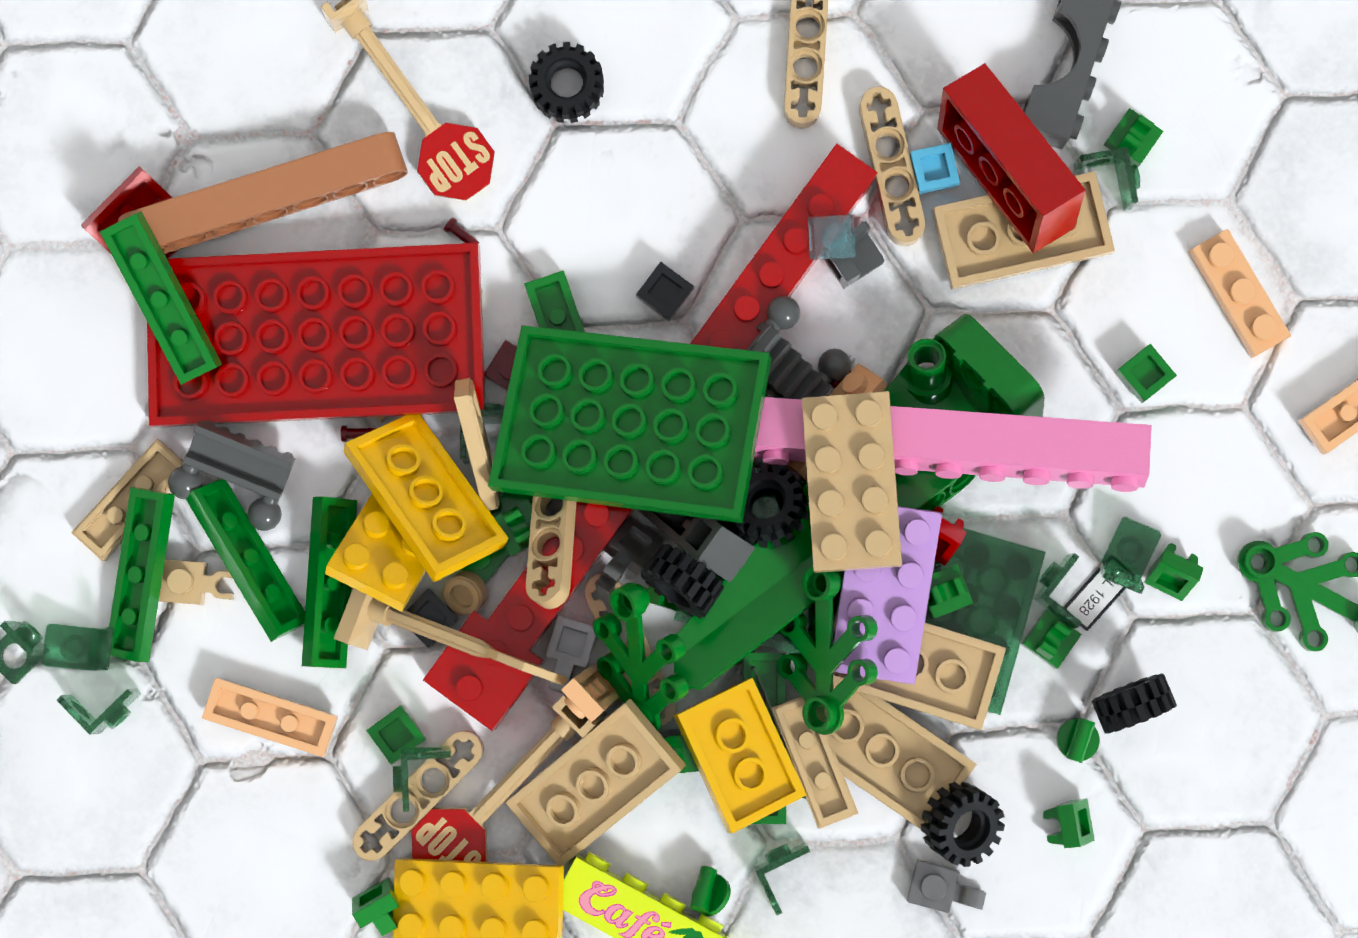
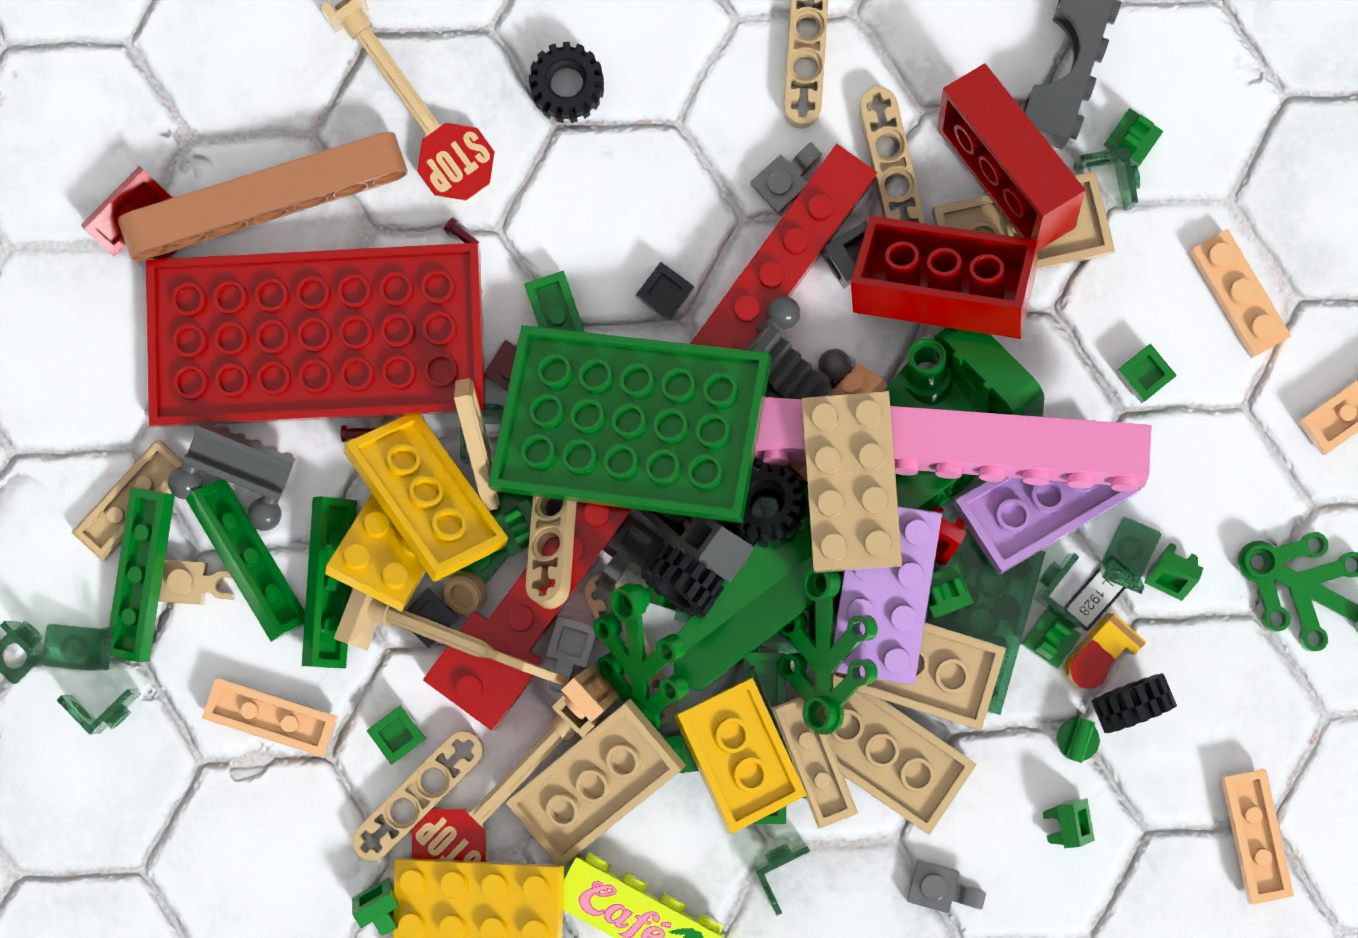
green plate [100,211,222,384] -> none
clear green bracket [393,746,451,812] -> none
green plate [690,866,731,916] -> none
clear light blue plate [808,215,856,260] -> none
medium azure plate [910,143,960,195] -> none
black tyre [921,782,1005,867] -> none
none -> flat silver plate [750,142,822,214]
none -> red brick [850,216,1038,339]
none -> lavender plate [952,419,1141,575]
none -> leg [1064,613,1146,689]
none -> light nougat plate [1220,768,1294,905]

